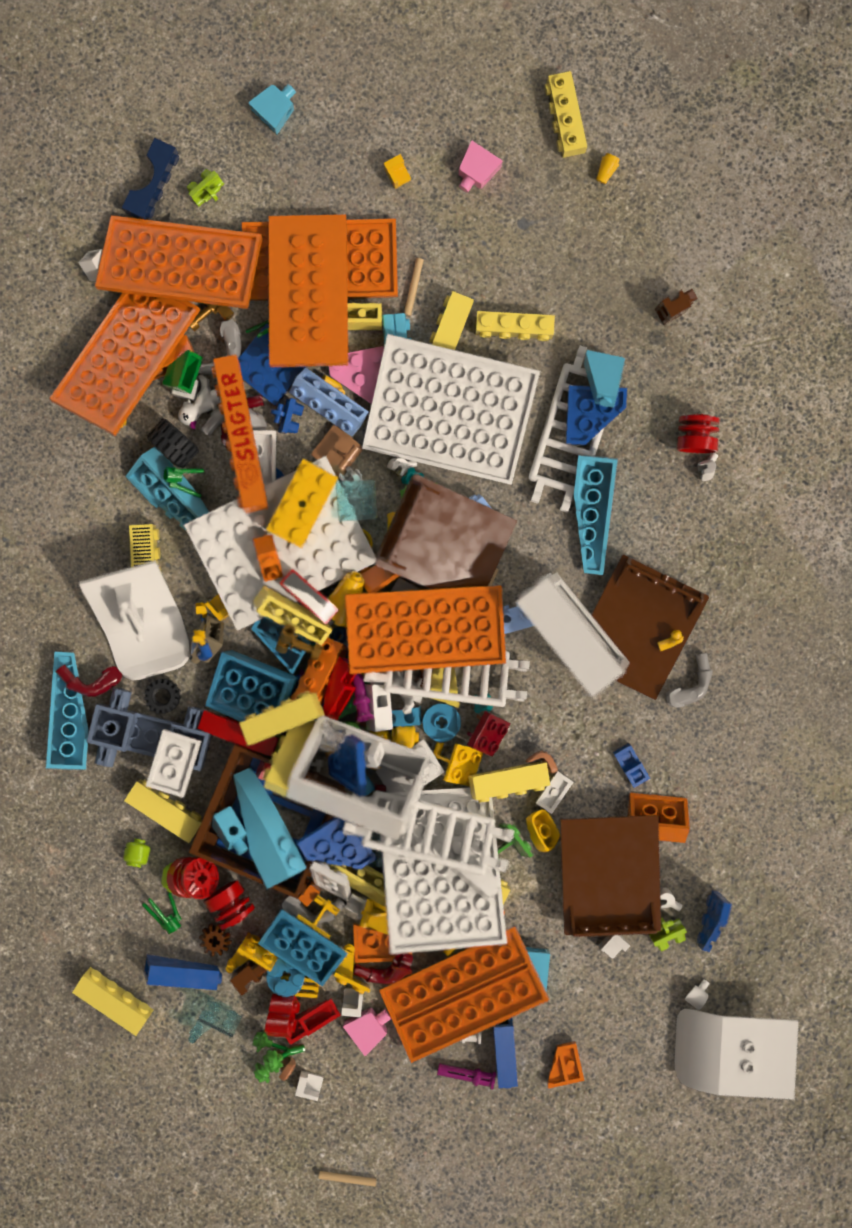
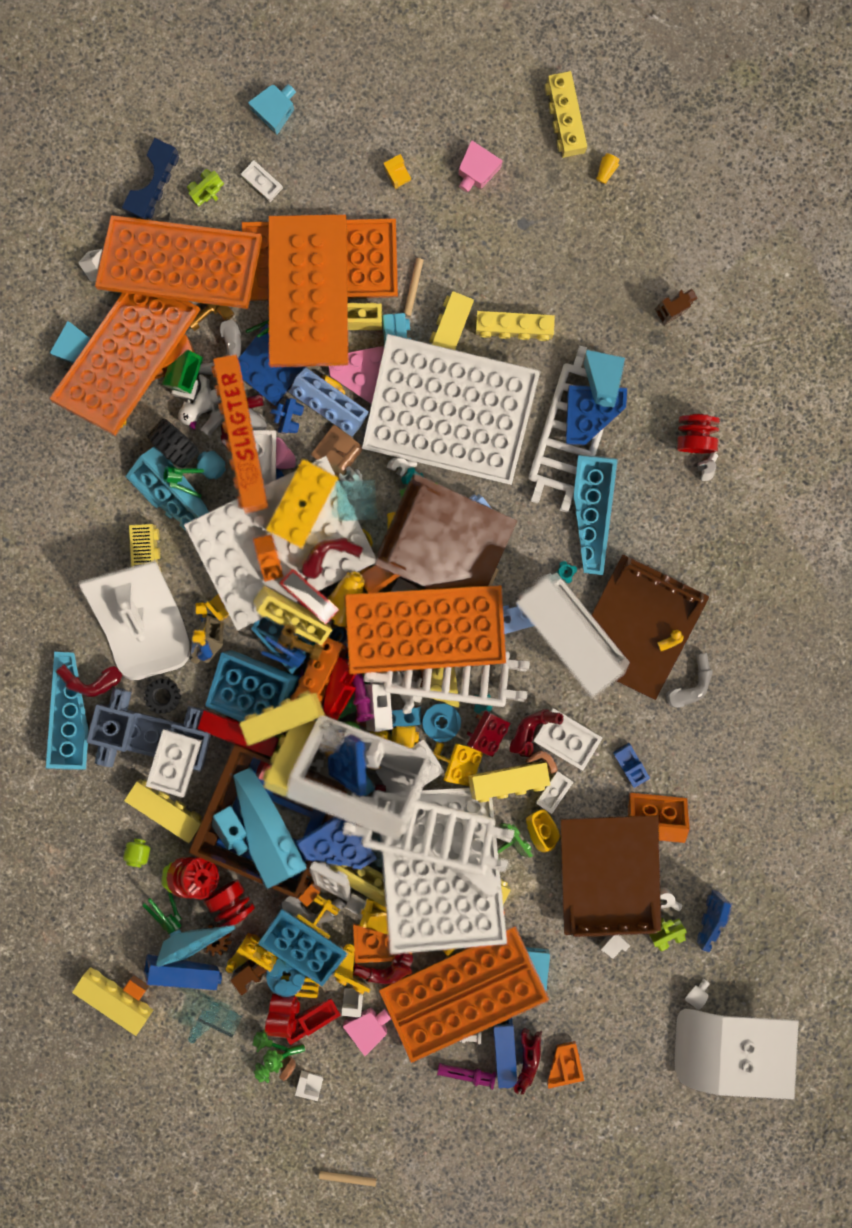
none -> medium azure torso [50,321,90,364]
none -> orange piece [123,975,149,1001]
none -> medium azure wedge [156,925,235,967]
none -> medium azure head [197,451,226,479]
none -> white plate [241,160,283,202]
none -> blue plant [261,631,307,668]
none -> bright pink tile [276,437,296,469]
none -> dark red piece [302,537,363,579]
none -> dark red piece [509,709,564,757]
none -> dark red piece [513,1028,543,1095]
none -> white plate [533,708,602,771]
none -> teal plate [555,561,577,583]

